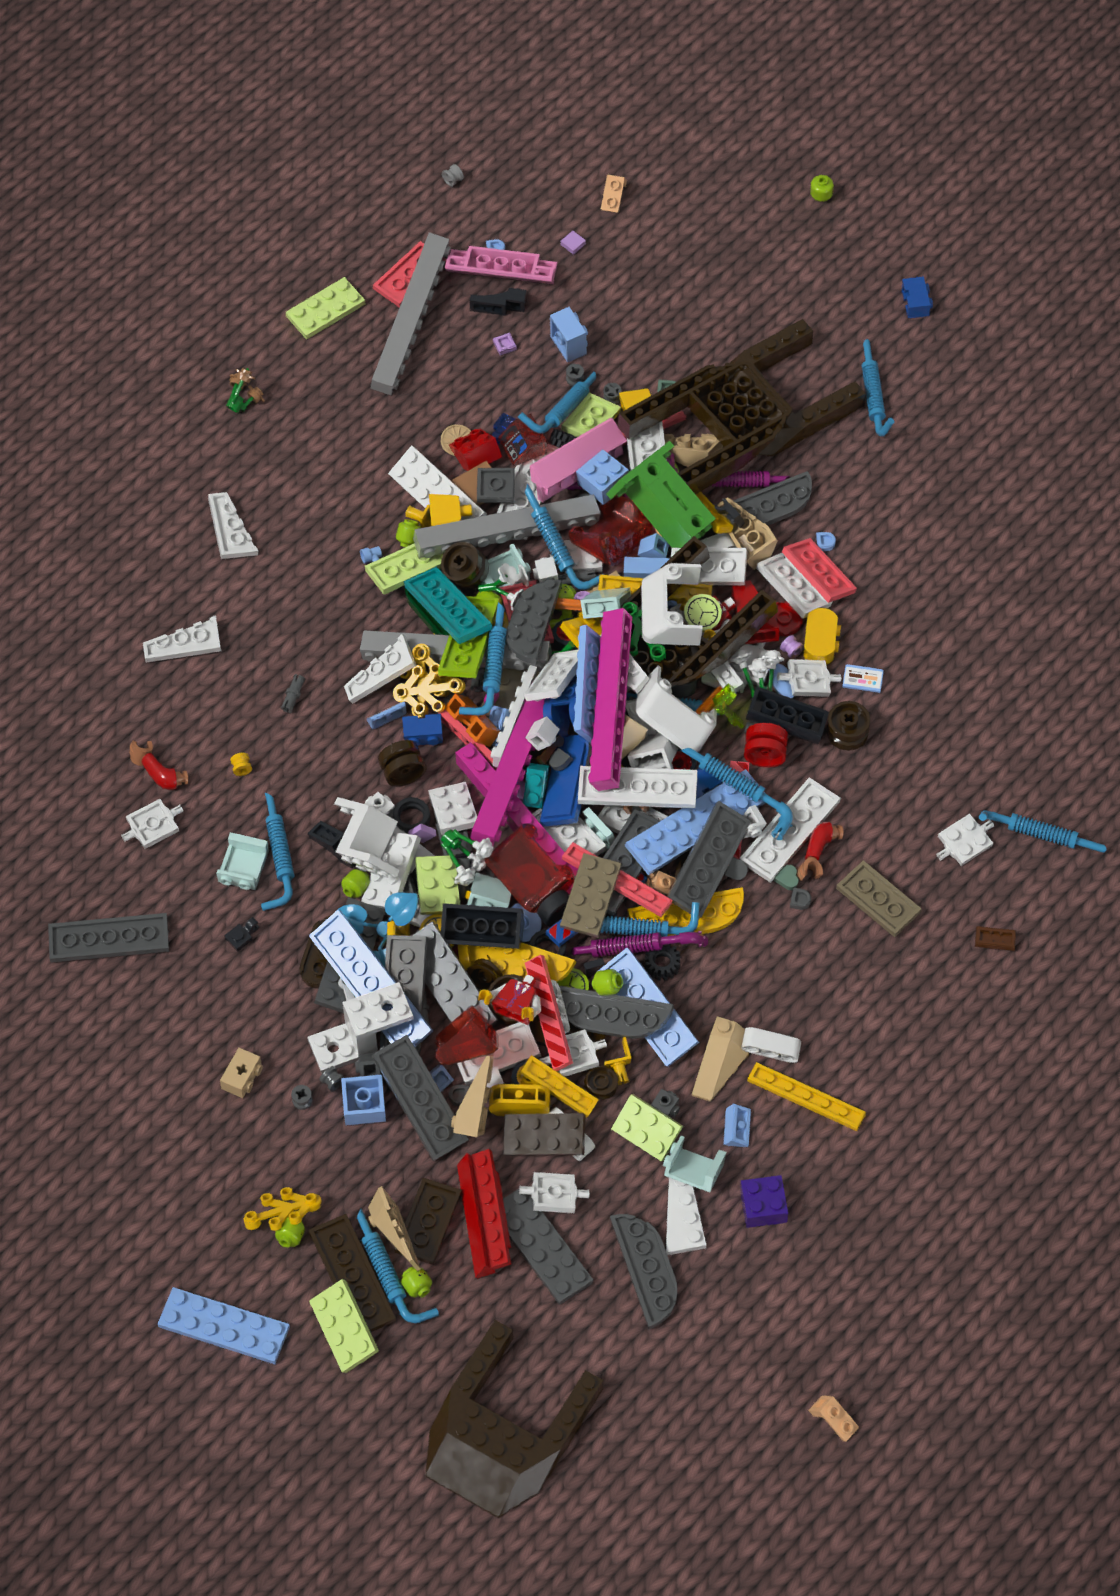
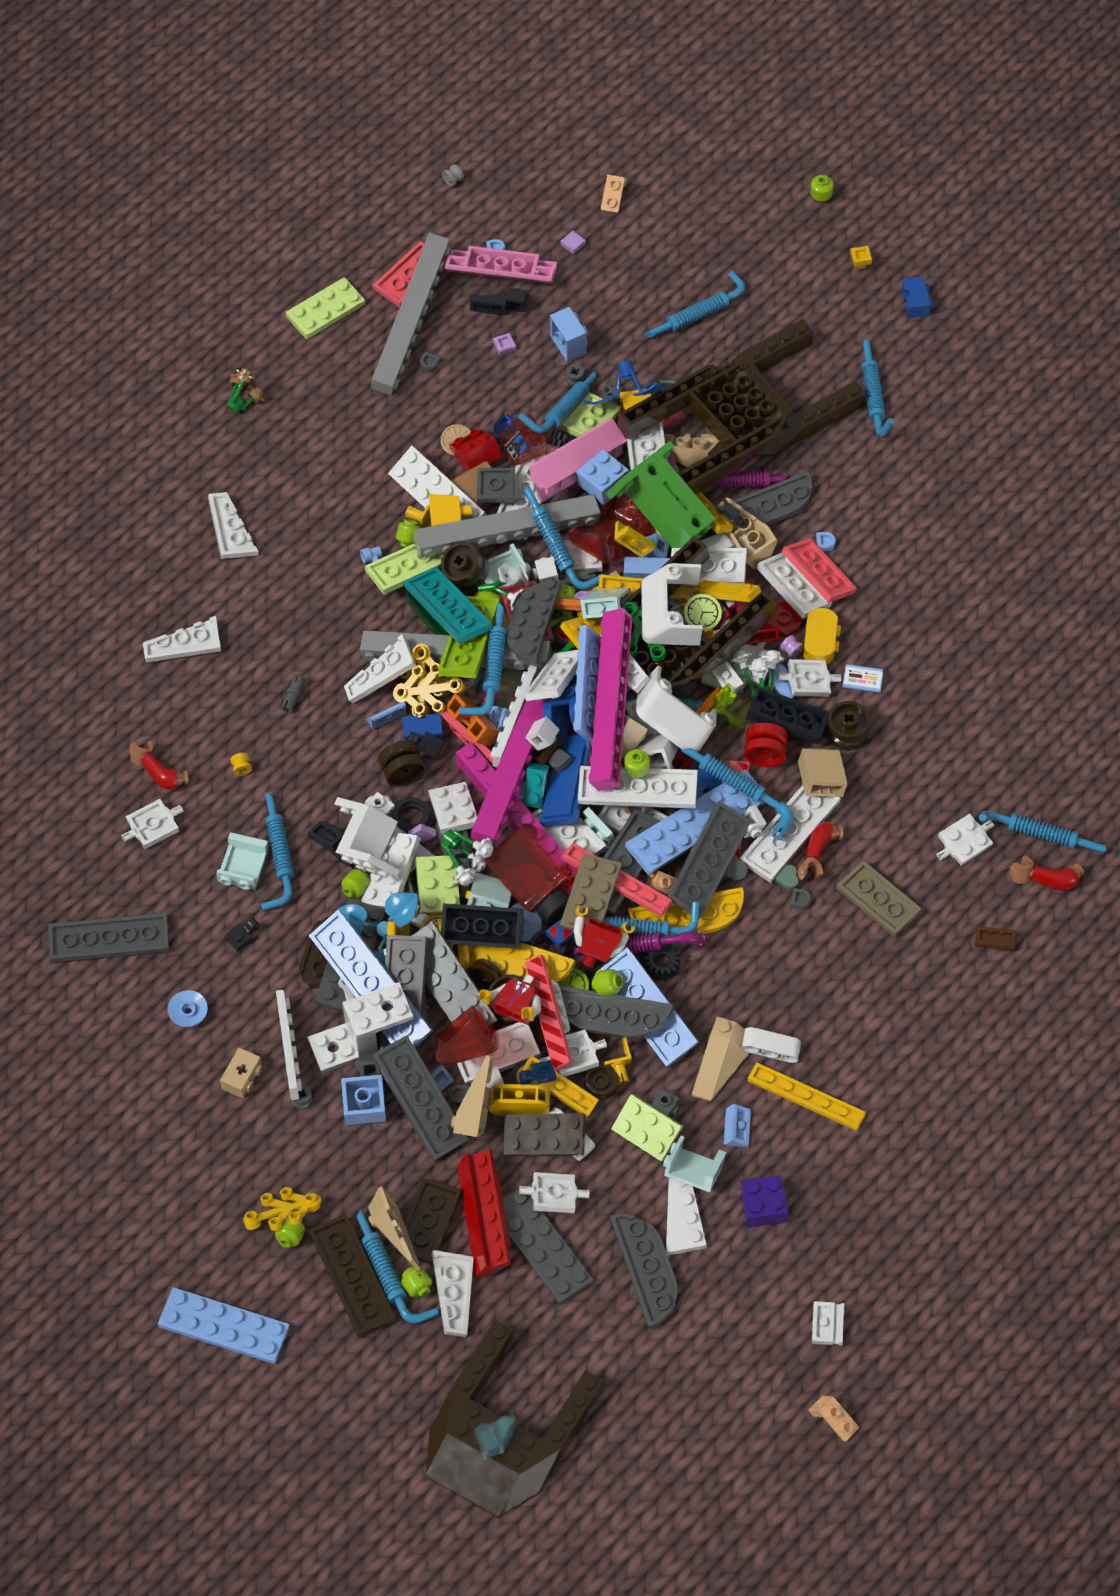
yellowish green plate [309,1279,379,1373] -> none
dark grey wheel [320,1066,345,1092] -> none
none -> light blue dish [168,990,208,1027]
none -> white plate [276,990,302,1100]
none -> black plate [408,731,444,758]
none -> dark grey tile [420,352,441,372]
none -> white wing [432,1250,474,1337]
none -> clear light blue slope [474,1415,516,1459]
none -> clear blue plate [519,1060,556,1085]
none -> red torso [573,905,635,967]
none -> blue plant [584,360,663,405]
none -> yellow panel [615,521,655,558]
none -> lime head [624,749,650,778]
none -> dark azure piece [644,271,745,337]
none -> yellow plate [692,580,761,602]
none -> tan brick [798,748,847,797]
none -> white plate [812,1301,844,1346]
none -> yellow tile [850,246,872,269]
none -> piece [1009,855,1084,891]

